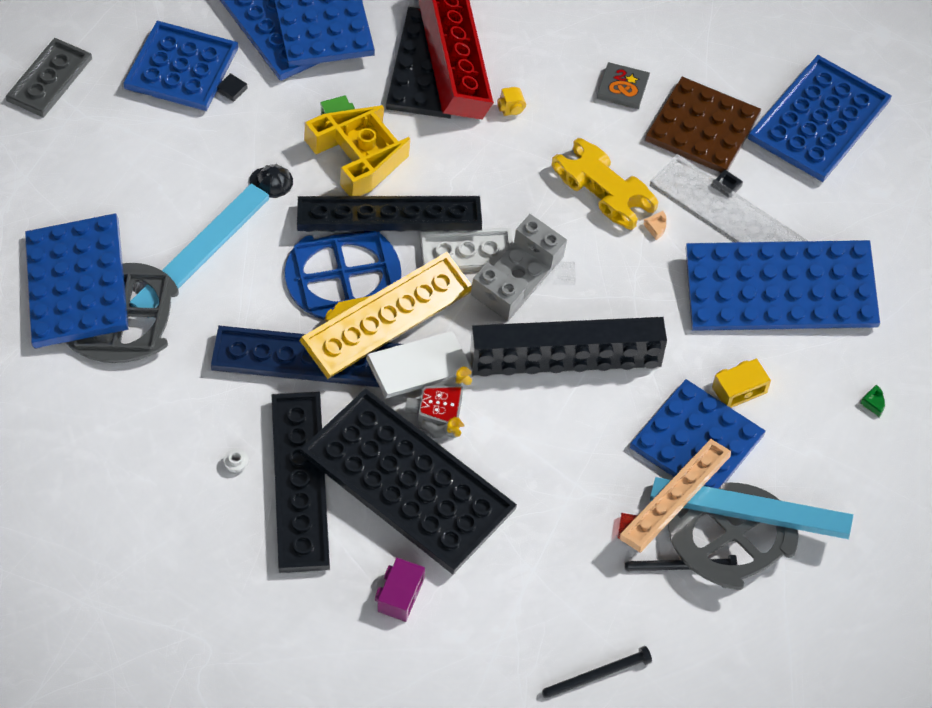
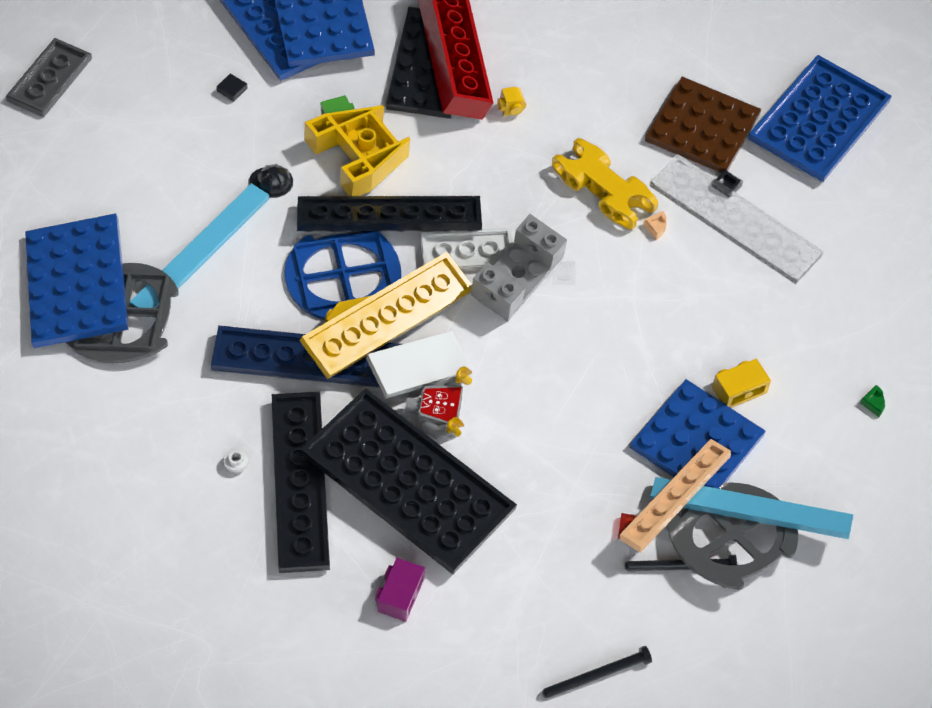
blue plate [123,20,238,111] -> none
black brick [470,317,667,377] -> none
dark grey tile [597,62,650,109] -> none
blue plate [685,240,880,331] -> none

